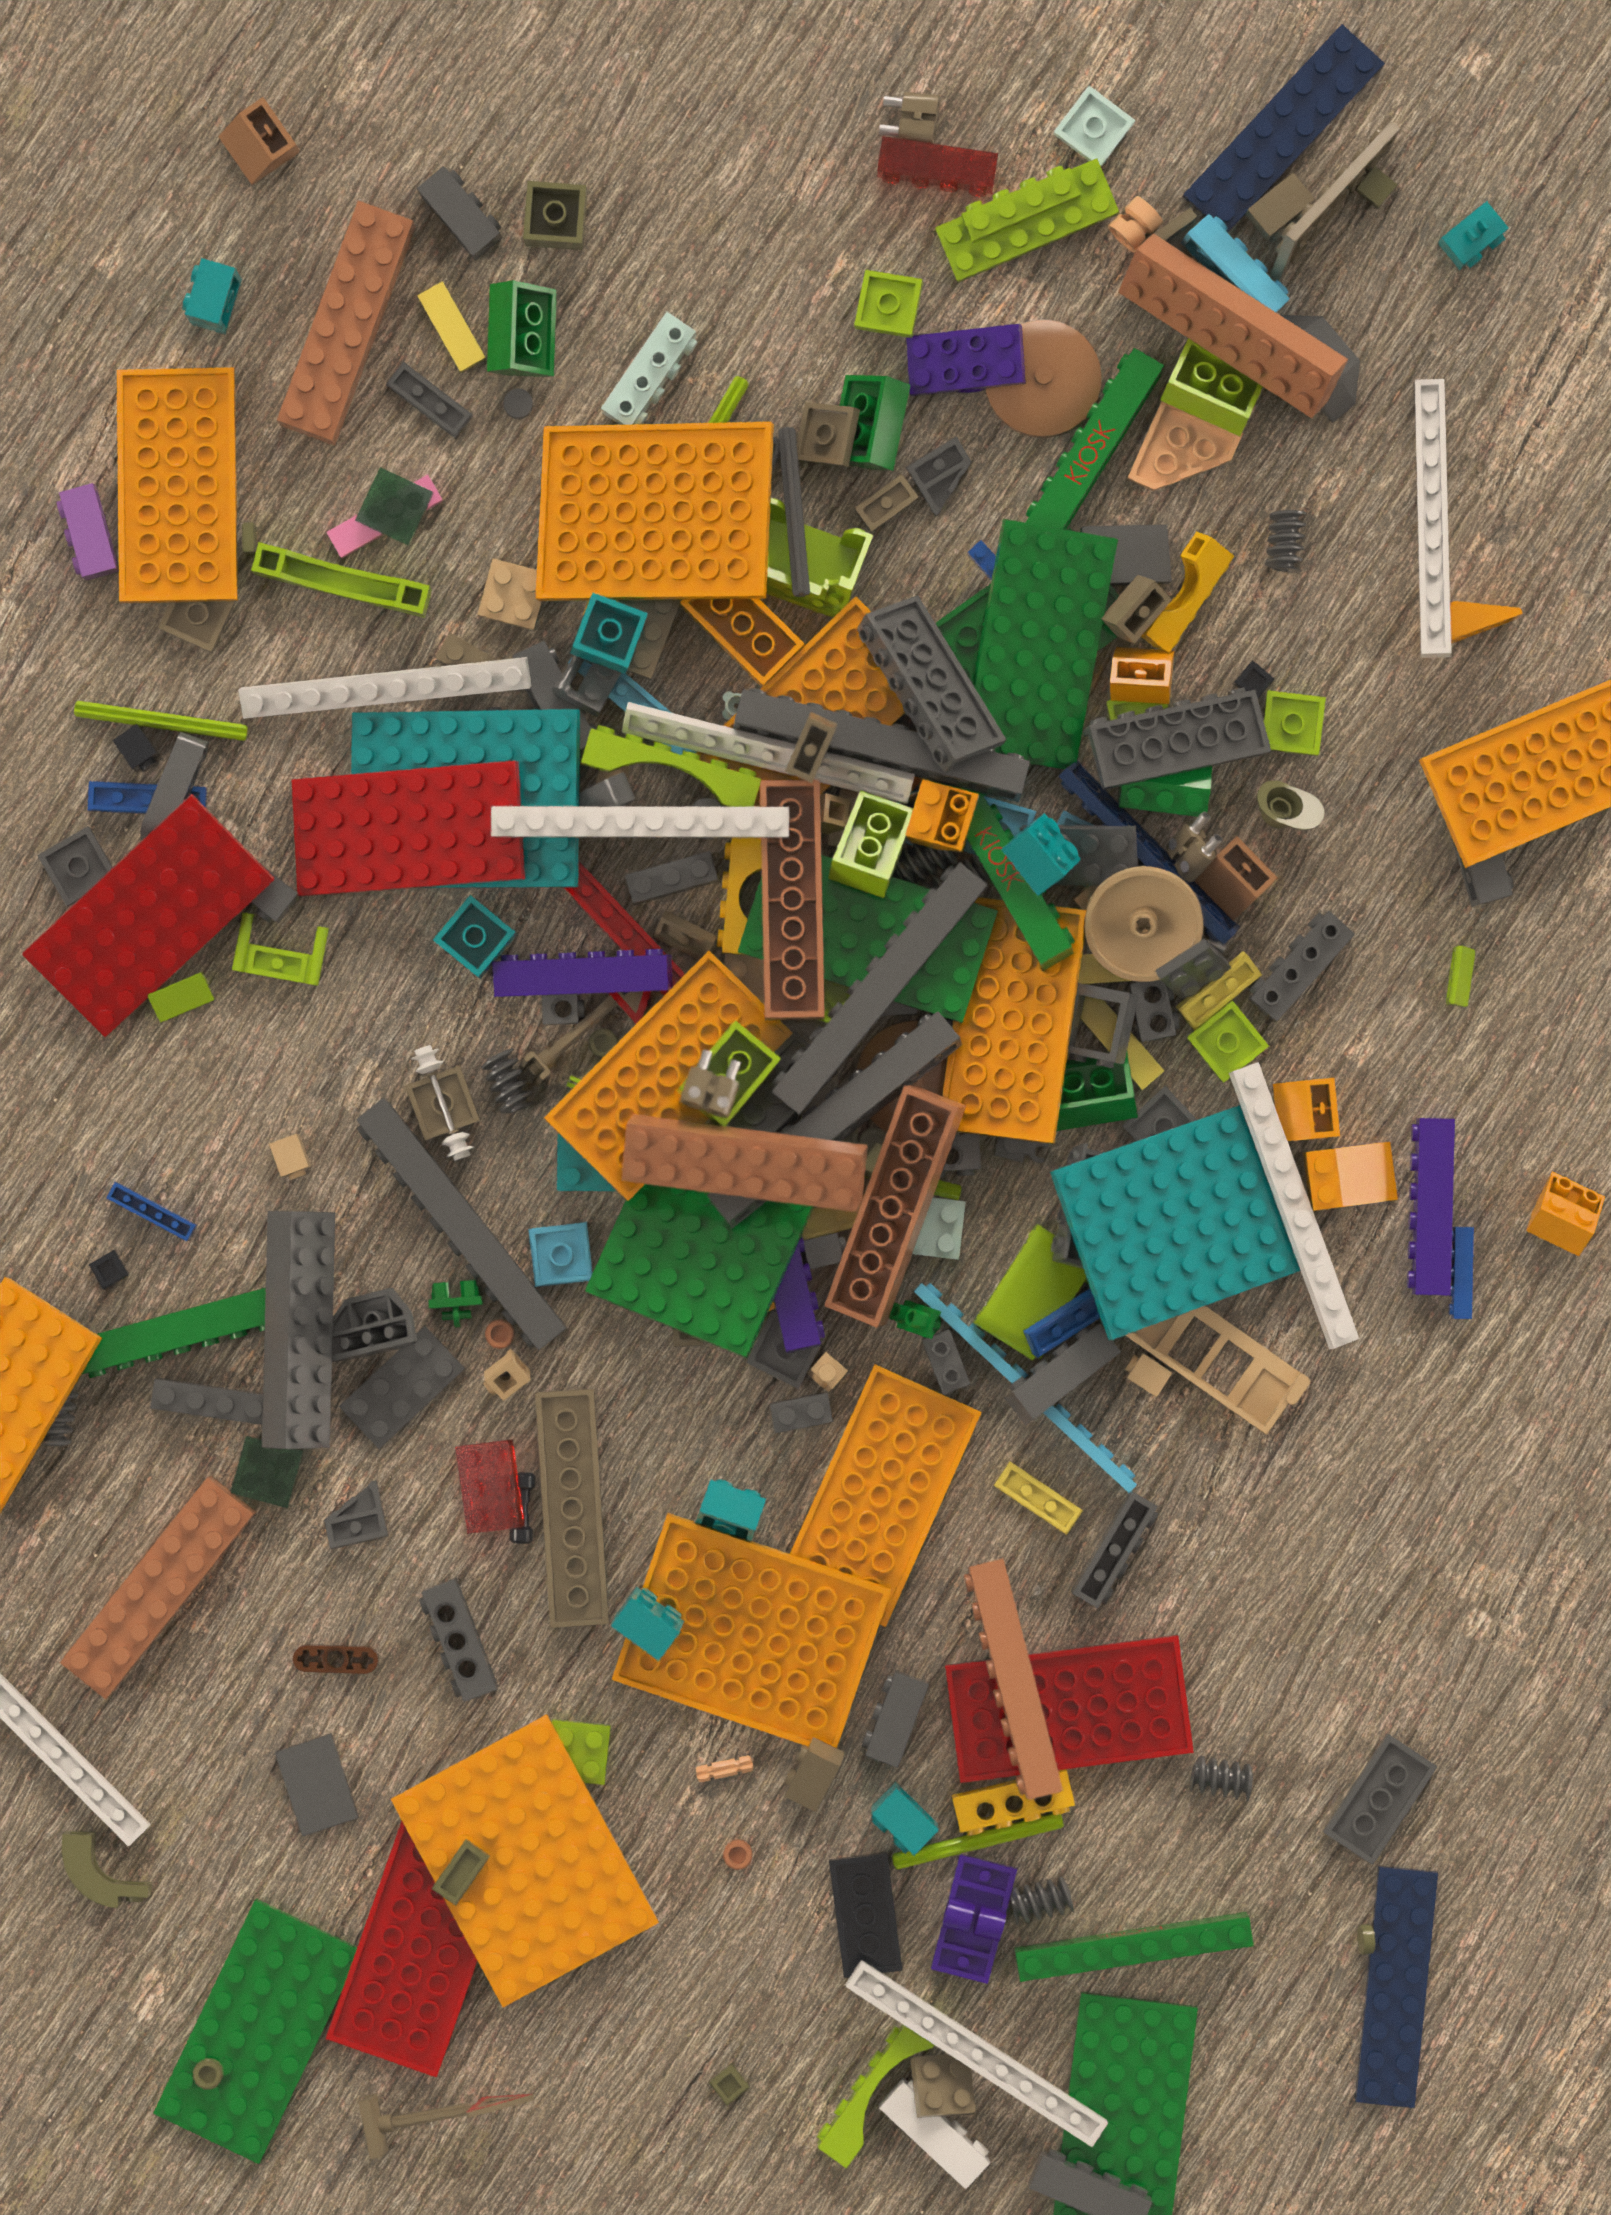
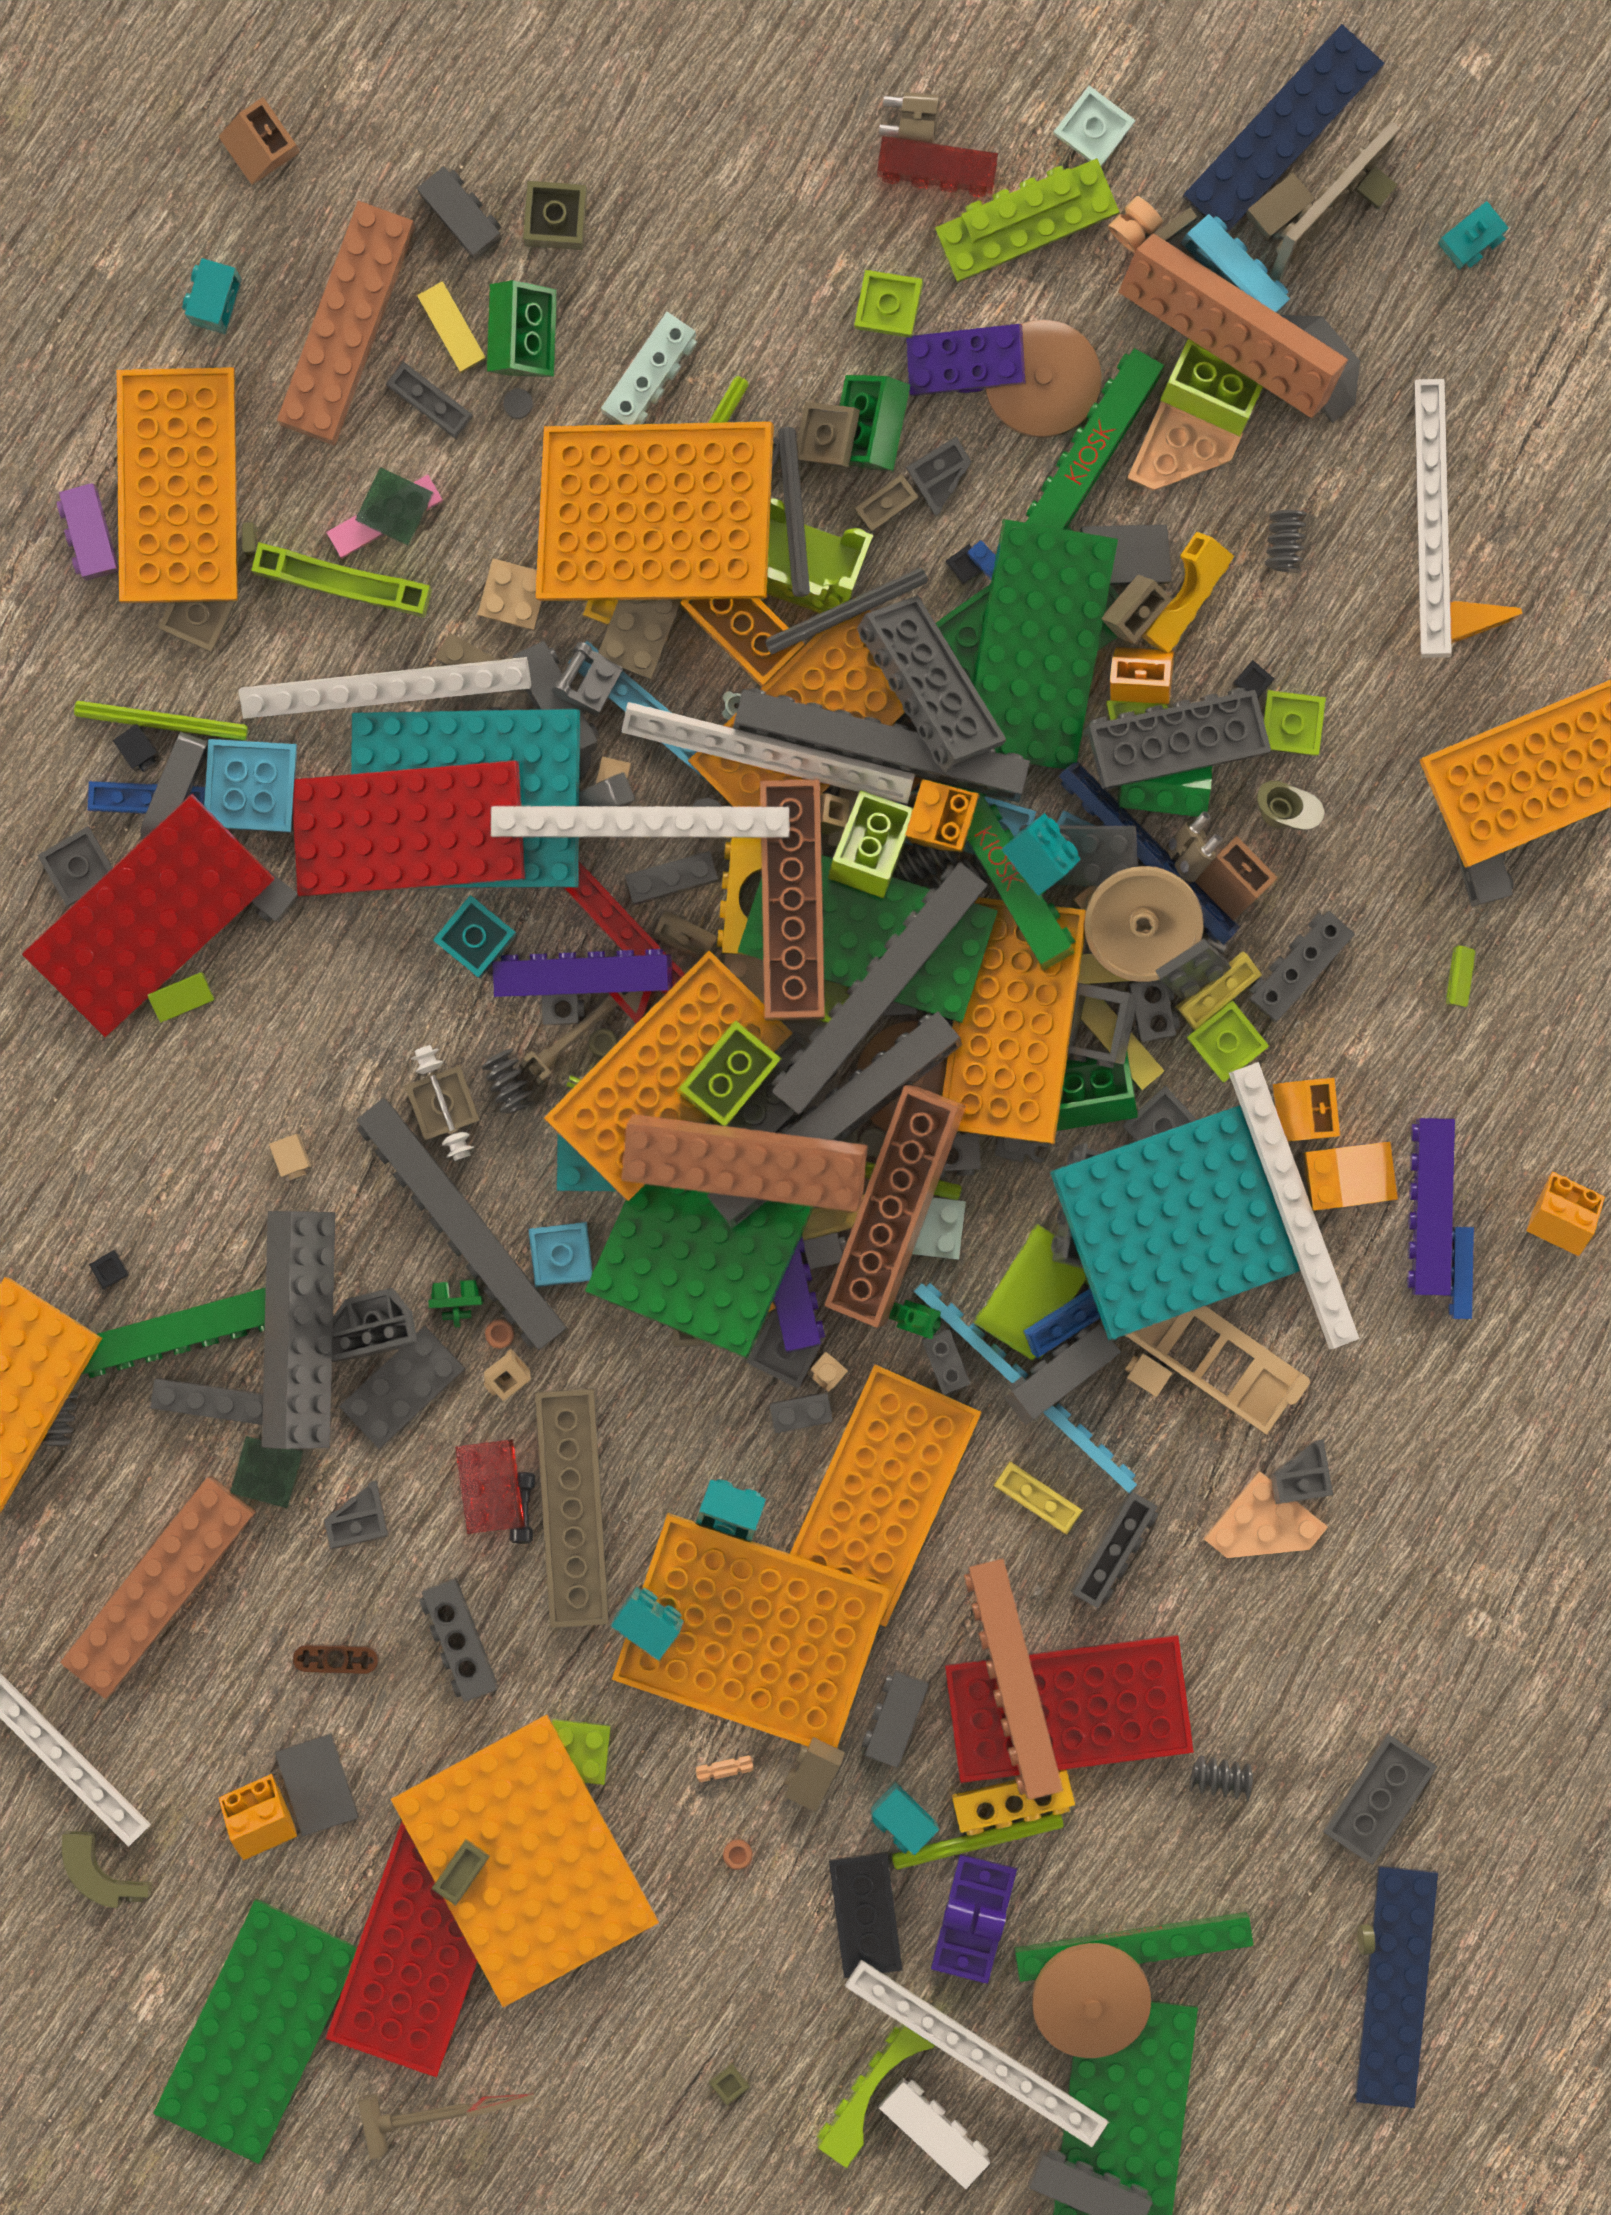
blue piece [106,1182,198,1241] -> none
olive tile [193,2058,224,2090] -> none
lime plate [232,912,329,986] -> none
teal brick [570,592,648,674] -> none
lime arch [580,725,761,807] -> none
dark tan piece [679,1050,741,1118] -> none
dark tan brick [785,712,838,783] -> none
olive tile [865,1143,882,1178] -> none
dark tan plate [910,2055,976,2118] -> none
dark grey piece [1010,1876,1074,1925] -> none
none -> medium azure plate [204,739,297,833]
none -> light orange slope [218,1774,297,1861]
none -> dark grey axle [765,568,928,654]
none -> black tile [945,544,982,586]
none -> medium nougat dish [1032,1943,1151,2058]
none -> light nougat plate [1203,1471,1328,1558]
none -> dark grey wing [1270,1439,1333,1504]

